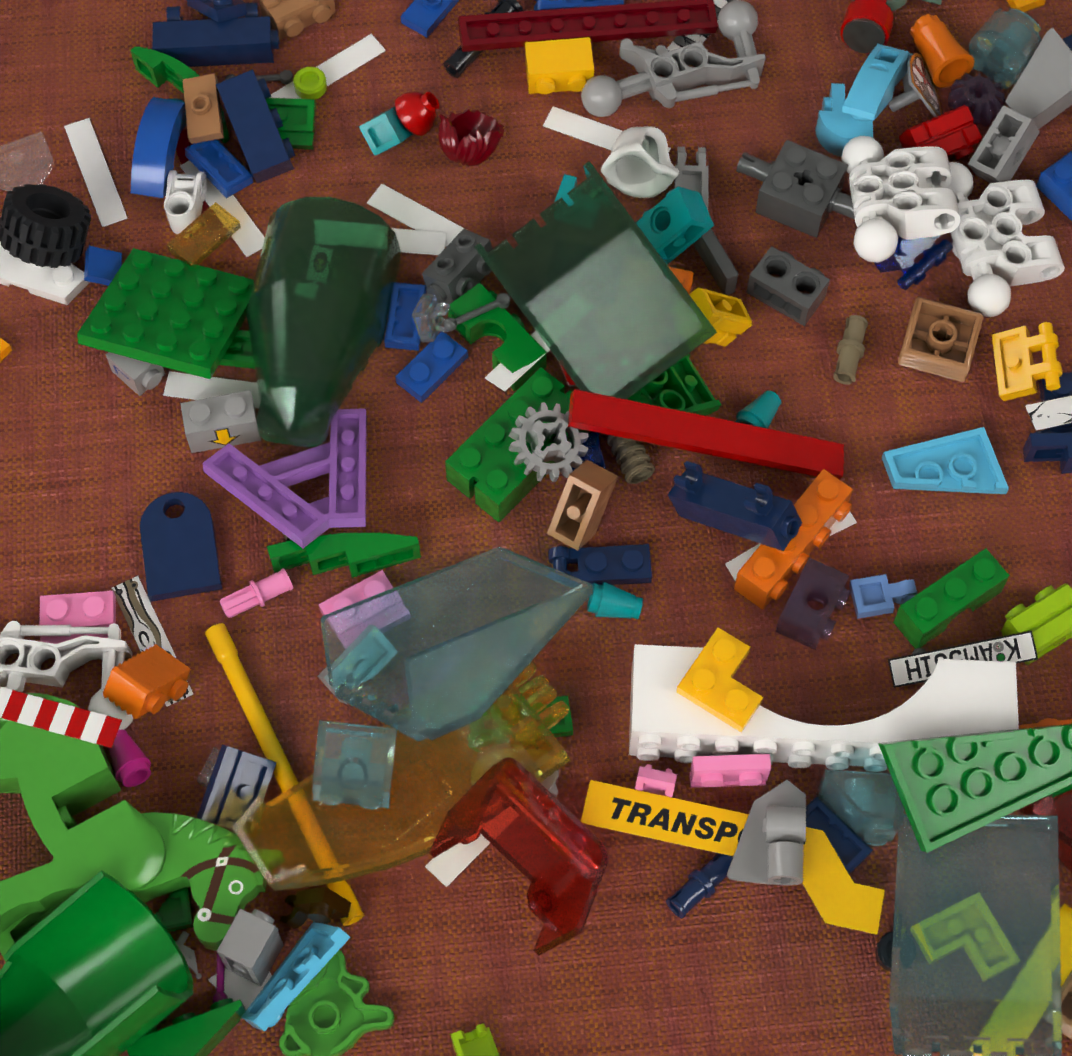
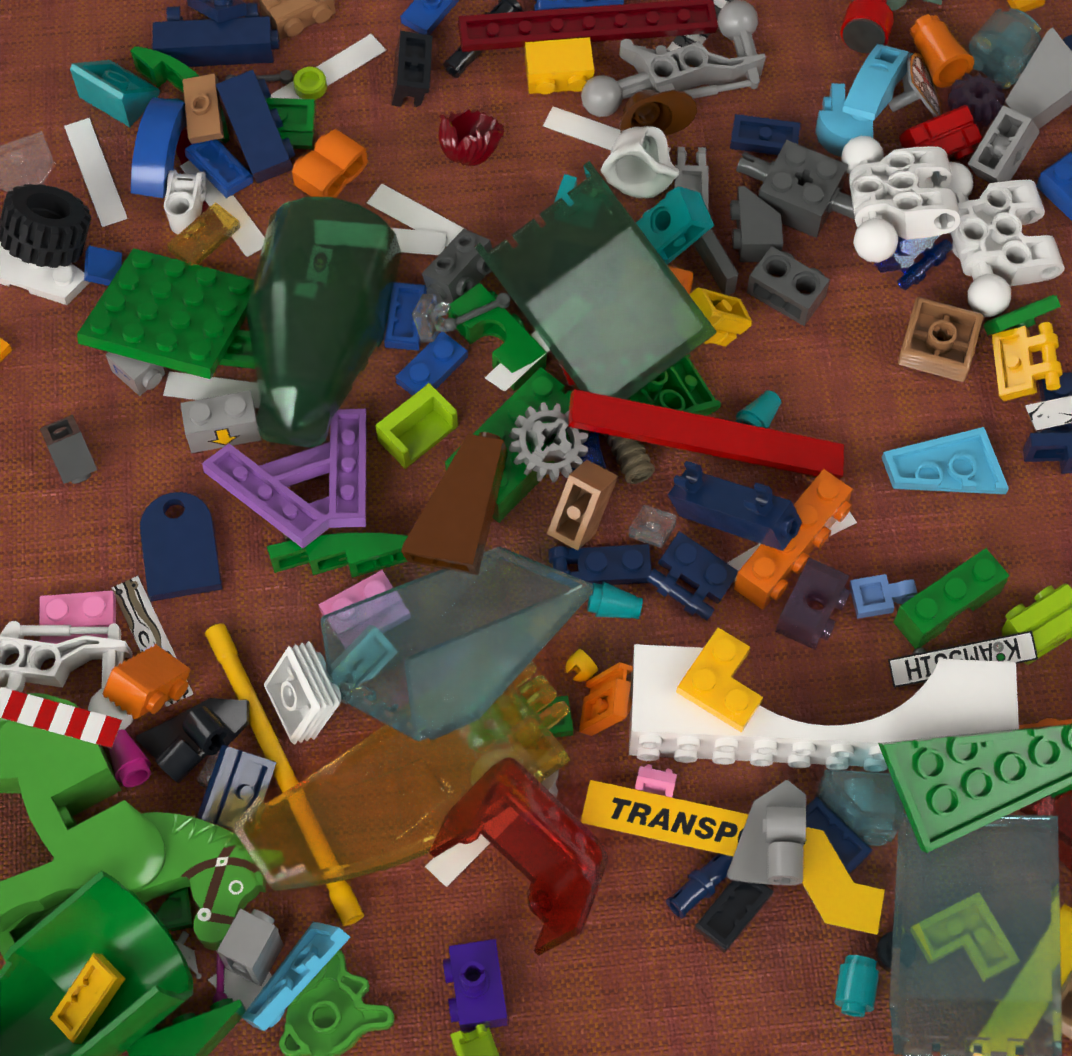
bright pink axle [220,568,293,618] -> none
dark brown plate [280,887,351,928] -> none
clear light blue slope [313,720,397,809] -> none
teal panel [359,106,413,156] -> none
red brick [395,91,440,136] -> none
bright pink plate [689,754,771,788] -> none
dark tan pin [833,315,868,385] -> none
none -> dark grey slope [40,415,97,484]
none -> yellow plate [50,953,126,1044]
none -> teal slope [70,60,161,127]
none -> black panel [136,698,249,784]
none -> white brick [264,641,341,745]
none -> orange brick [292,129,368,206]
none -> lime panel [375,383,458,469]
none -> black hinge [391,31,433,107]
none -> reddish brown slope [401,432,508,575]
none -> dark purple brick [443,939,508,1032]
none -> yellow hinge [565,649,598,682]
none -> orange plate [579,662,633,736]
none -> reddish brown piece [620,90,697,136]
none -> clear plate [629,504,677,548]
none -> dark blue plate [646,531,738,621]
none -> black plate [694,880,774,953]
none -> dark blue plate [730,114,801,155]
none -> dark grey slope [730,186,783,262]
none -> teal brick [834,955,879,1017]
none -> green plate [983,295,1061,336]

